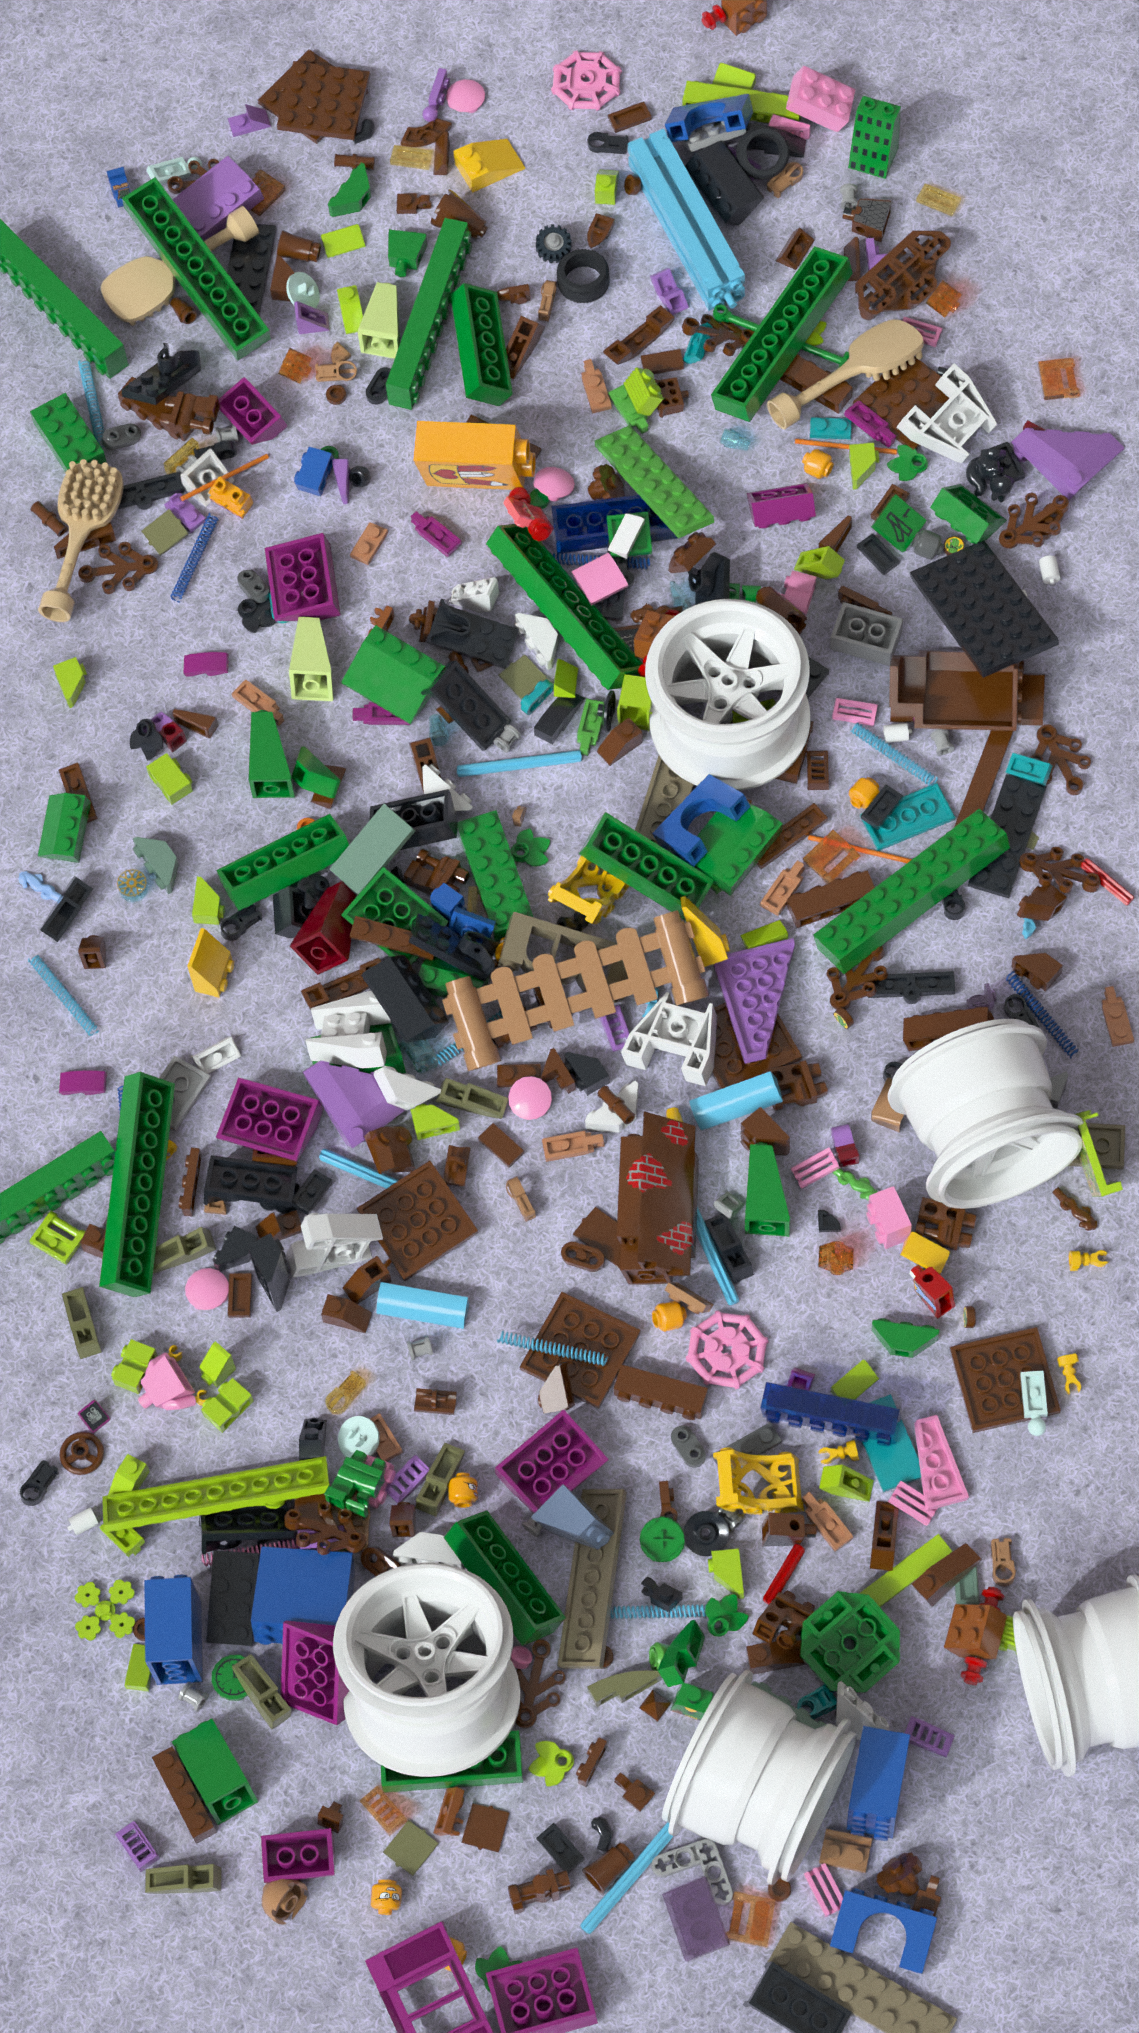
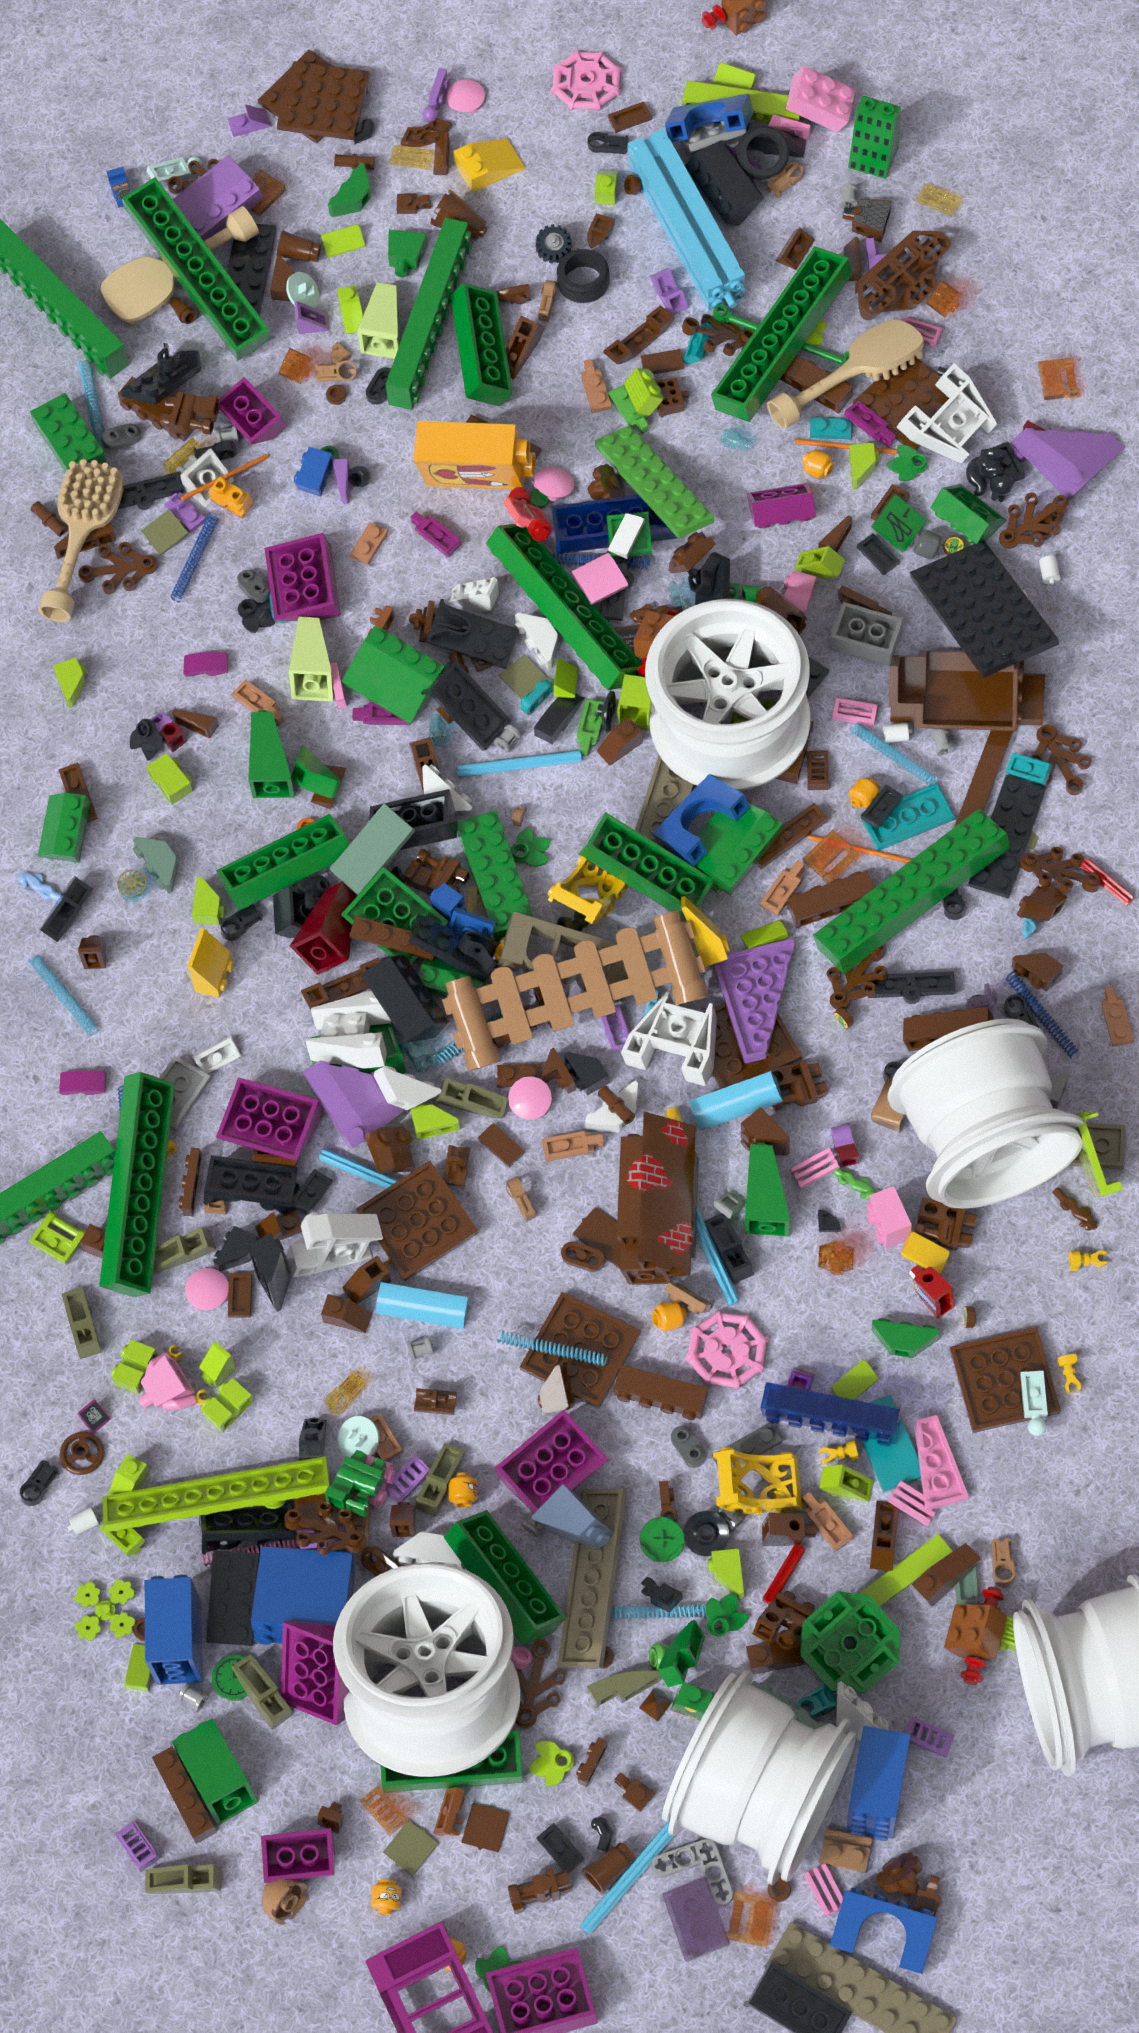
none -> bright pink tile [330,662,347,709]

